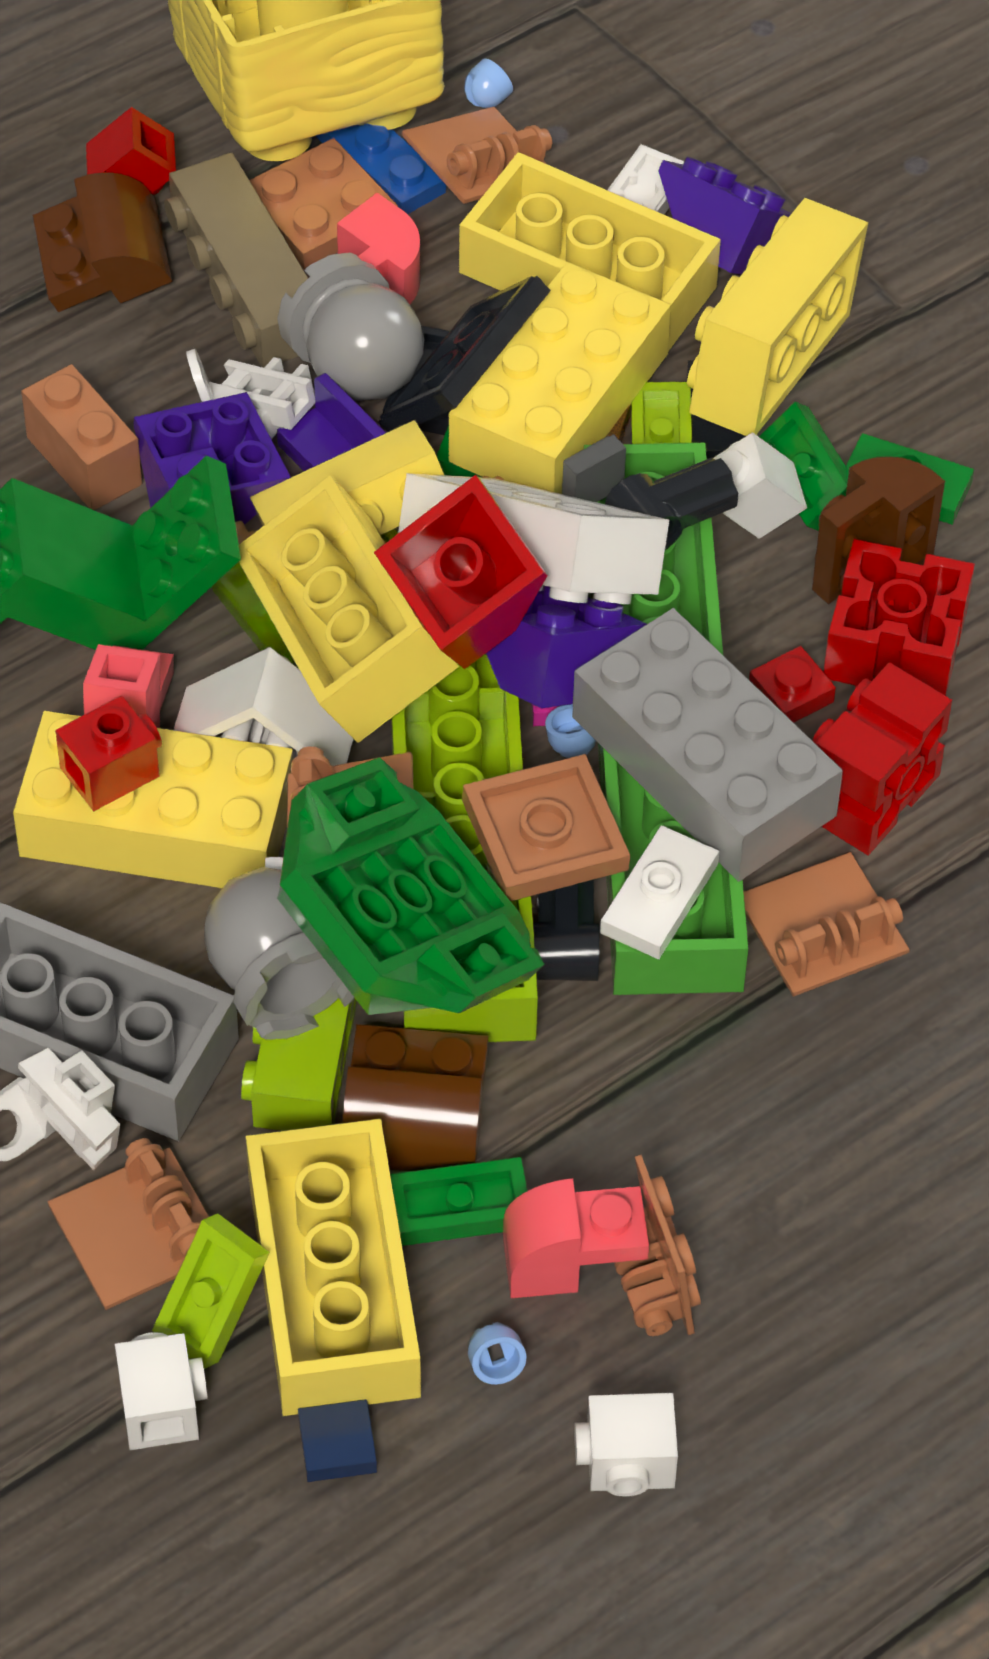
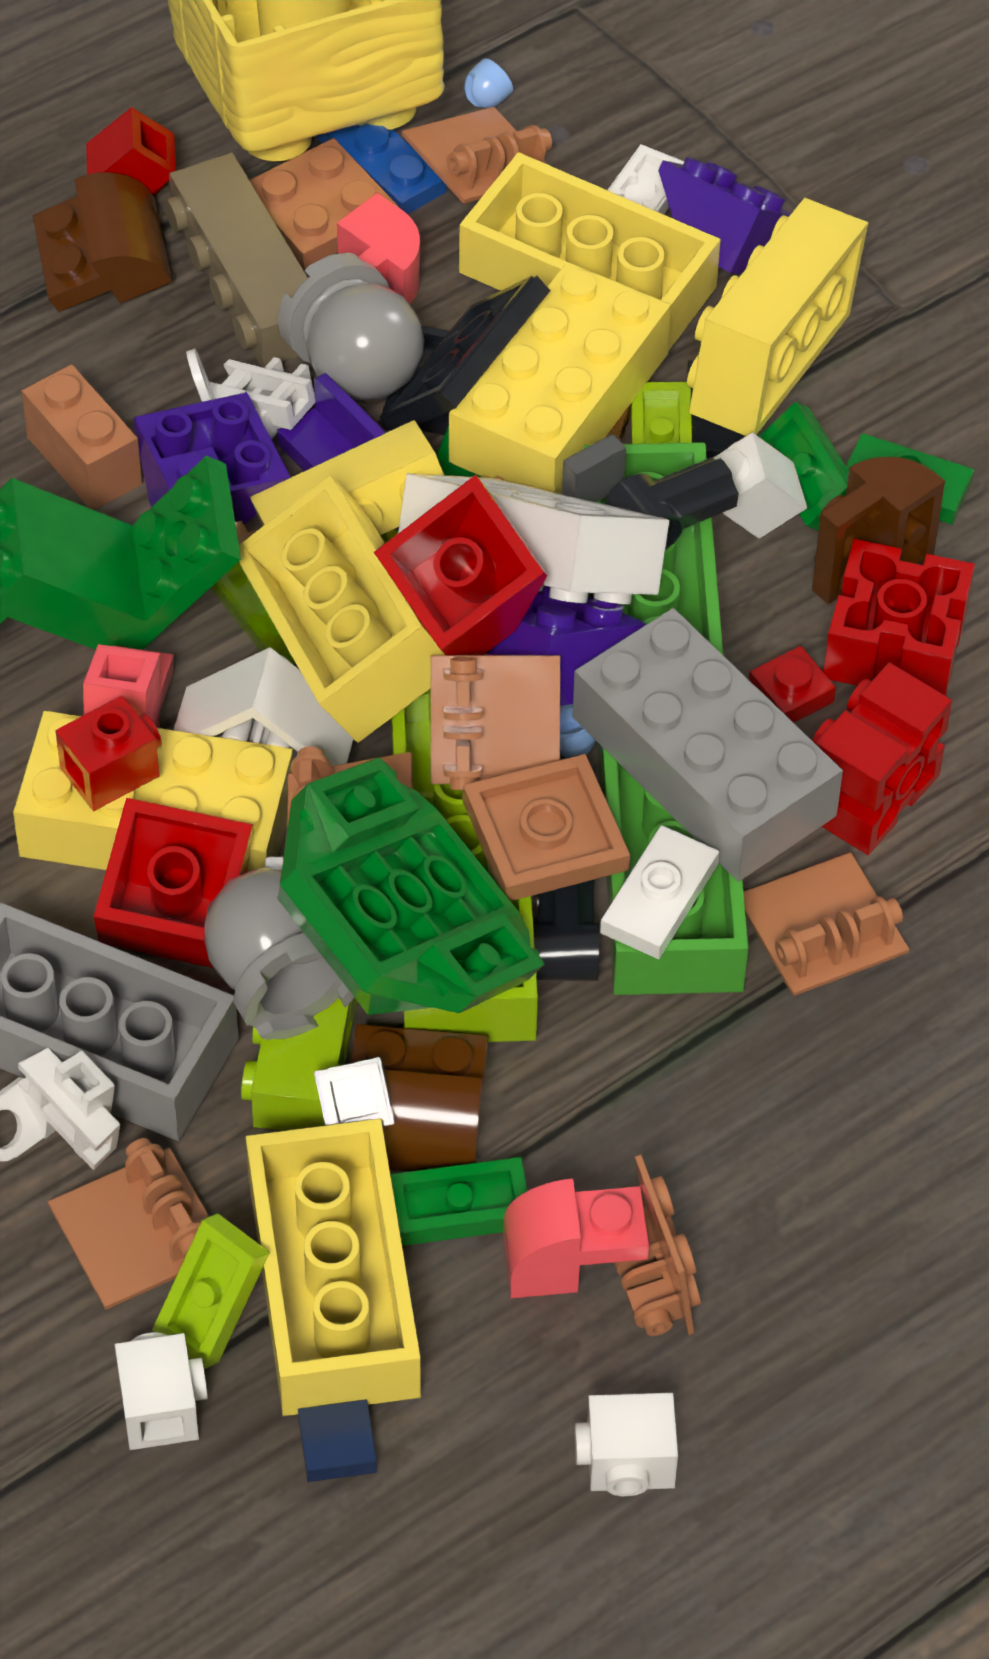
light blue hinge [468,1322,527,1385] -> none
none -> red slope [93,798,253,968]
none -> tile [314,1057,396,1126]
none -> nougat hinge [431,655,560,790]

